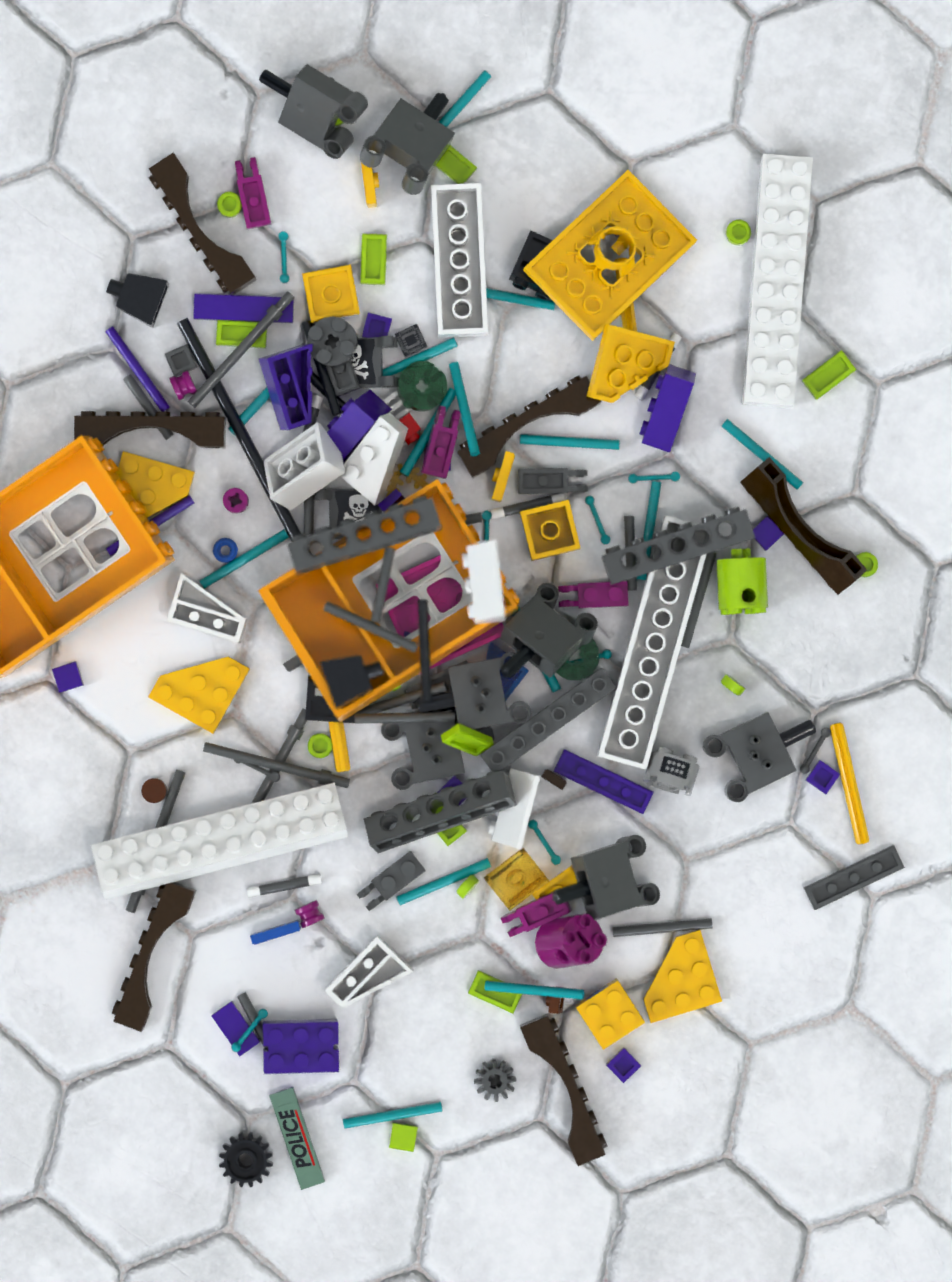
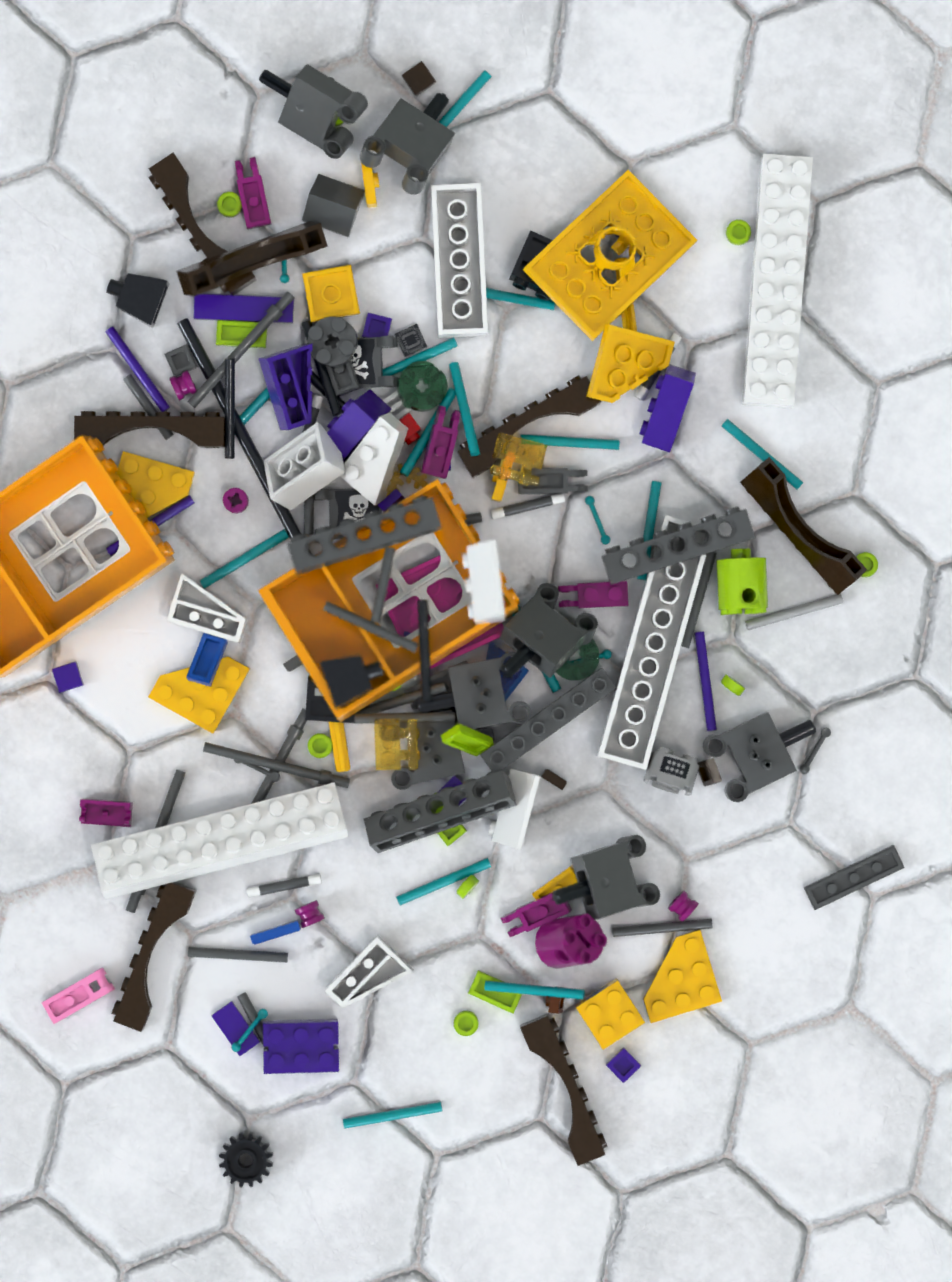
reddish brown tile [141,778,167,803] -> none
blue plate [213,538,238,563] -> none
sand green tile [269,1087,325,1190] -> none
dark grey hinge [356,851,426,911] -> none
lime tile [360,234,387,285] -> none
lime tile [389,1122,418,1152] -> none
lime tile [436,145,477,184] -> none
dark grey gear [474,1059,516,1102] -> none
teal hinge [482,511,492,542] -> none
clear yellow tile [484,847,549,911] -> none
yellow brick [520,500,581,561] -> none
teal hinge [528,820,561,865] -> none
dark purple tile [553,749,654,814] -> none
dark grey bar [624,516,637,591] -> none
teal hinge [628,472,680,484] -> none
dark purple tile [753,516,784,551] -> none
lime tile [801,350,857,400] -> none
dark purple tile [805,760,840,795] -> none
yellow axle [830,723,869,844] -> none
none -> bright pink plate [42,967,115,1024]
none -> magenta hinge [79,799,133,827]
none -> dark brown arch [176,221,328,297]
none -> blue tile [186,633,228,687]
none -> dark grey bar [188,947,288,963]
none -> black bar [225,358,235,459]
none -> dark grey slope [302,174,365,237]
none -> clear yellow plate [374,719,421,770]
none -> dark brown tile [402,61,436,96]
none -> lime tile [454,1010,478,1036]
none -> clear yellow plate [490,433,547,486]
none -> magenta wheel [668,890,699,922]
none -> dark purple bar [694,632,717,731]
none -> dark brown tile [696,758,722,786]
none -> light grey bar [745,594,843,630]

